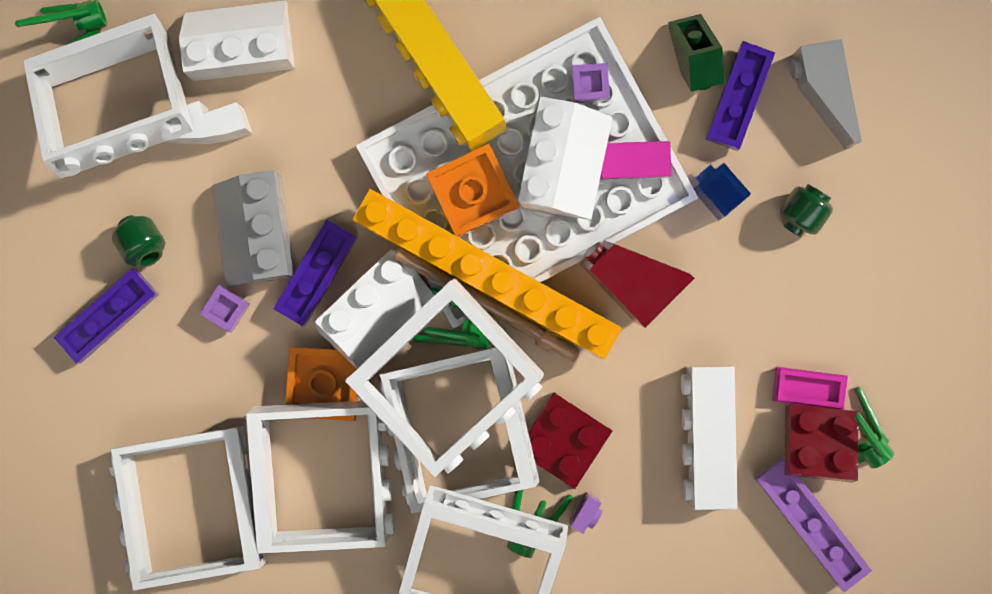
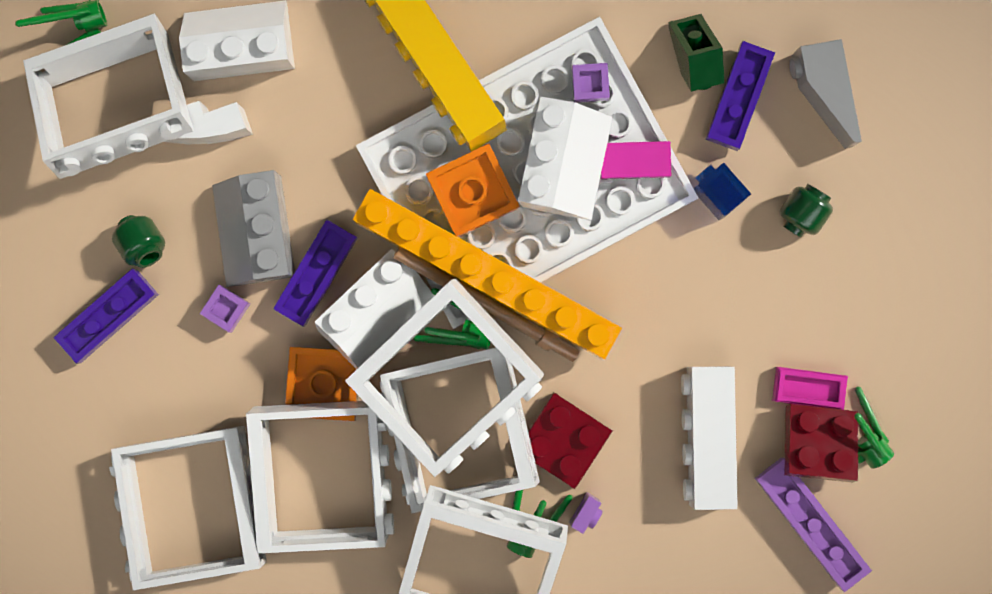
dark red slope [580,240,695,328] -> none

